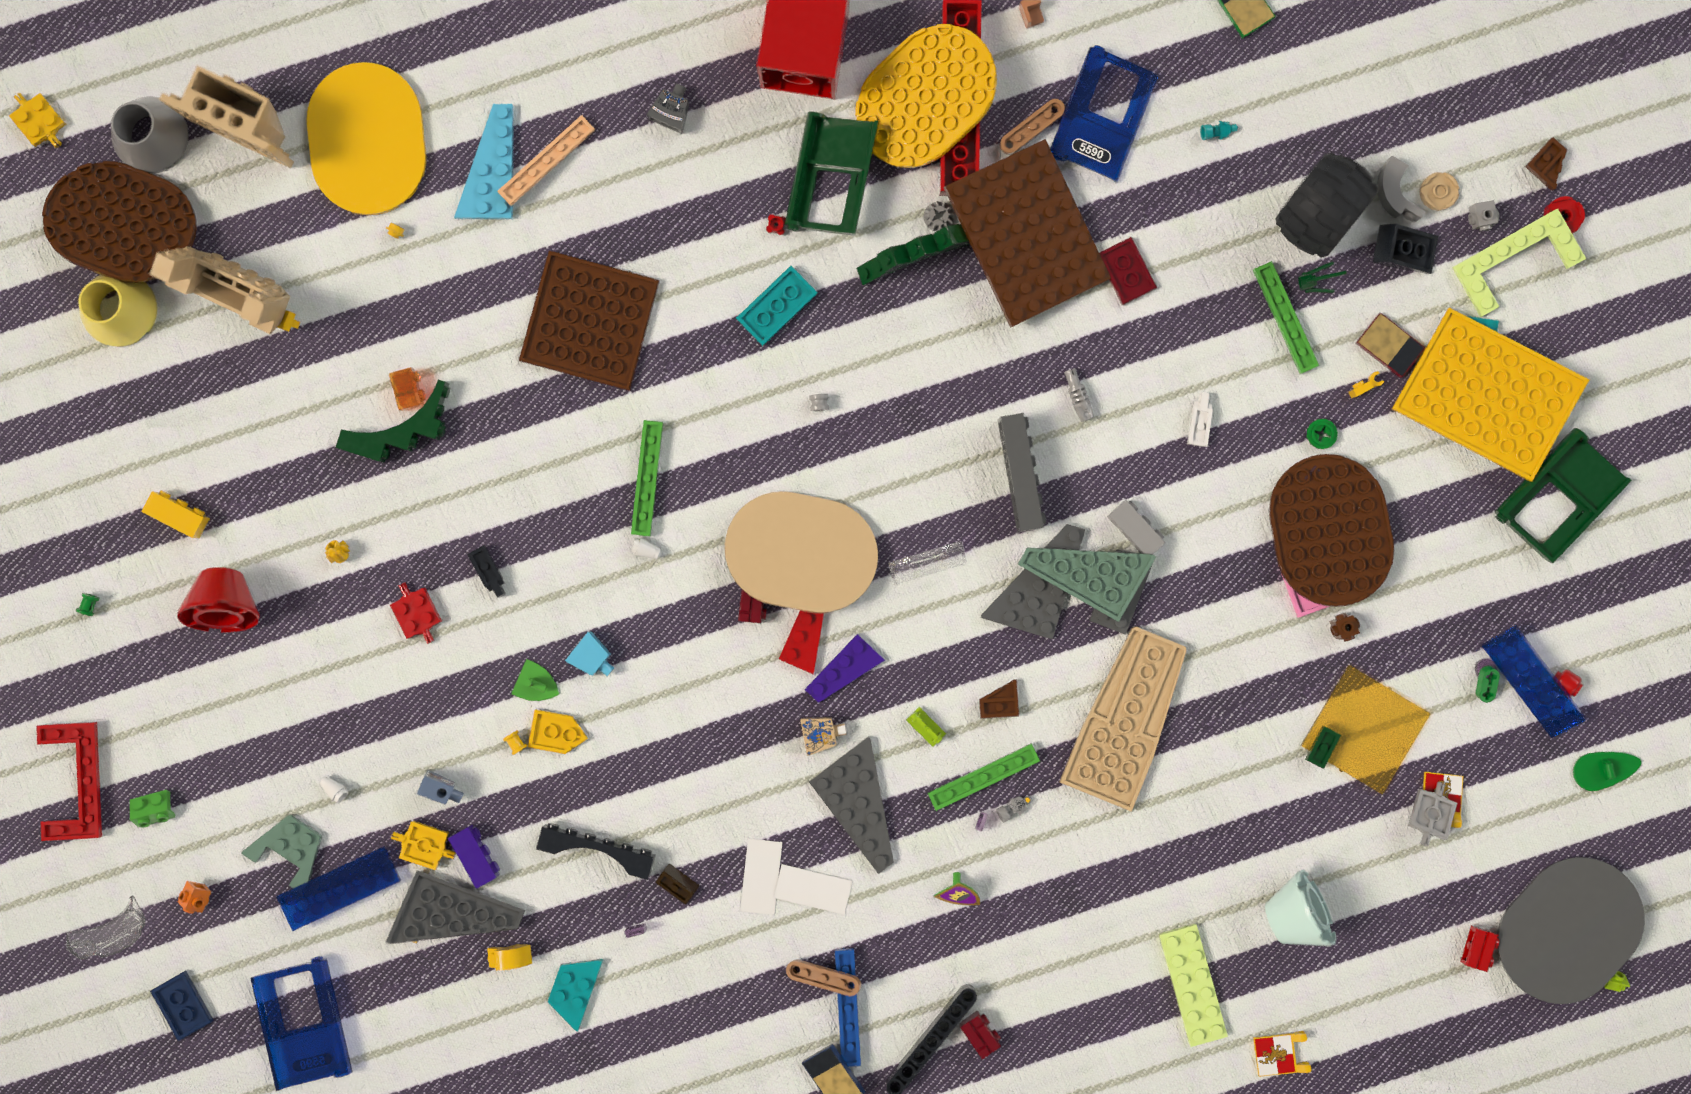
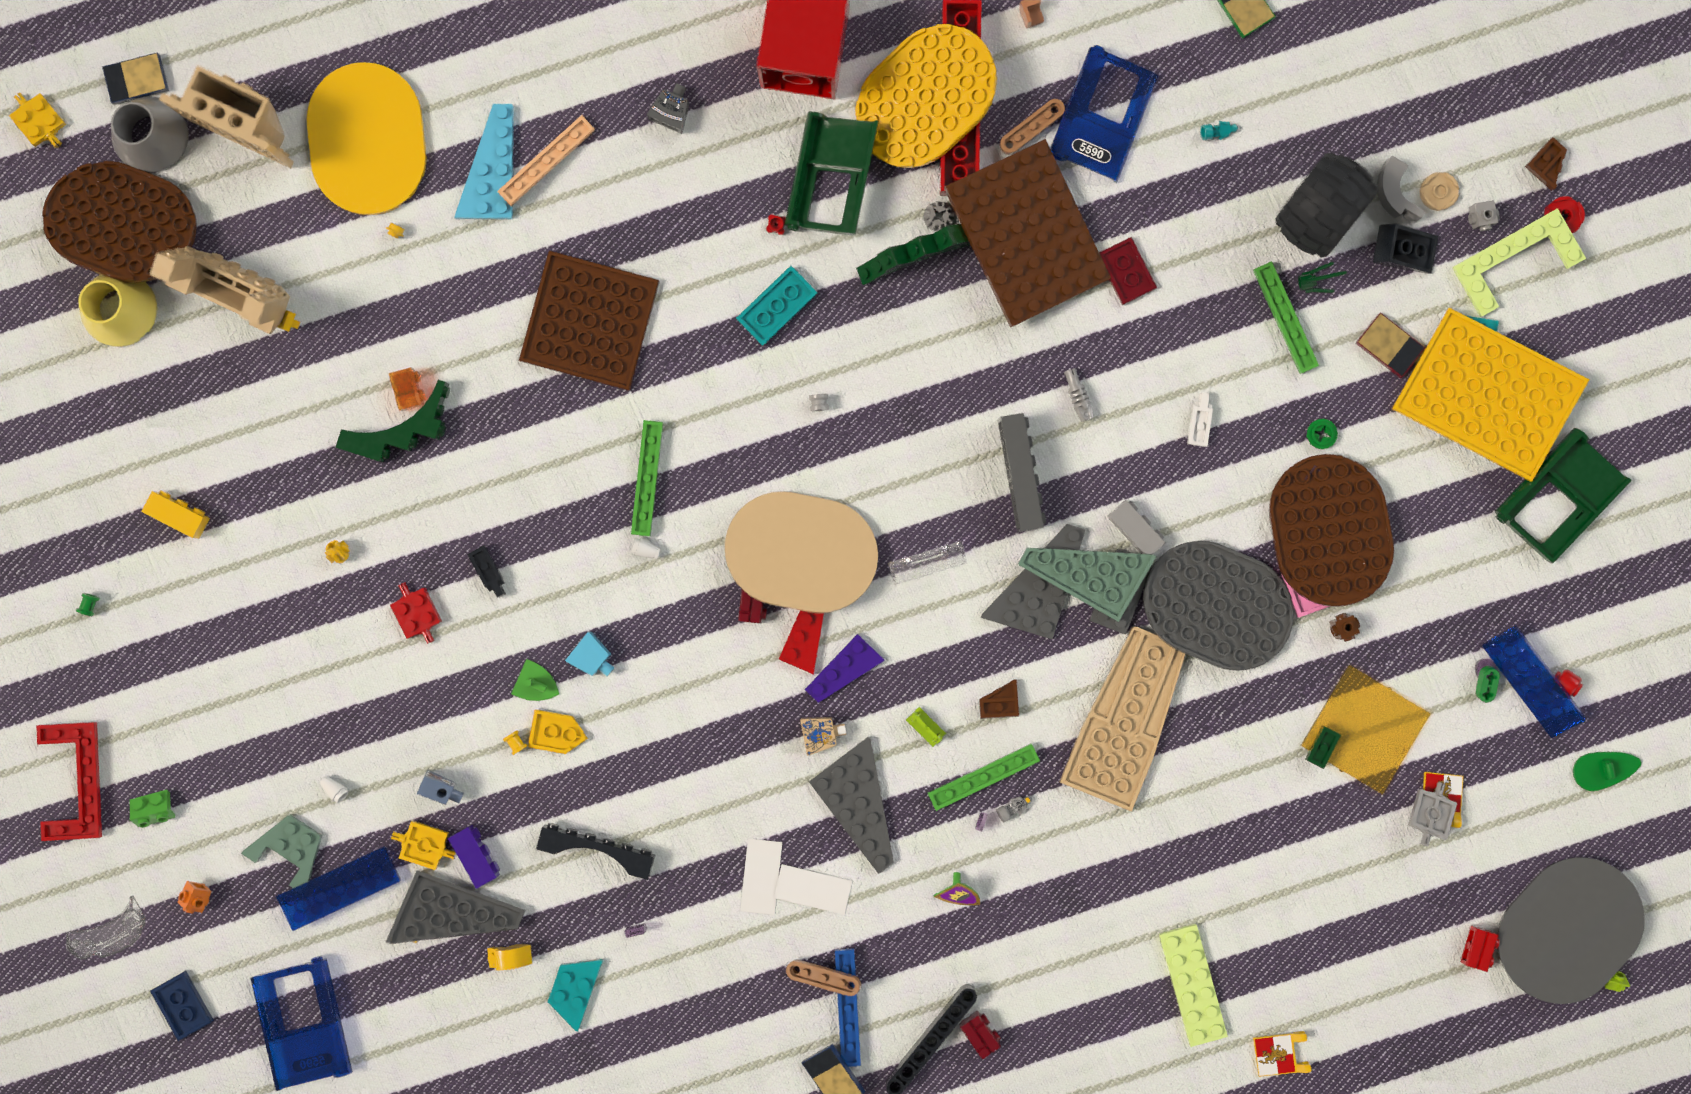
red cone [177,567,260,633] -> none
dark brown slope [655,864,699,905] -> none
light aqua cone [1265,870,1336,946] -> none
yellow plate [1348,371,1384,398] -> none
none -> tile [102,52,169,105]
none -> dark grey tile [1143,541,1294,671]

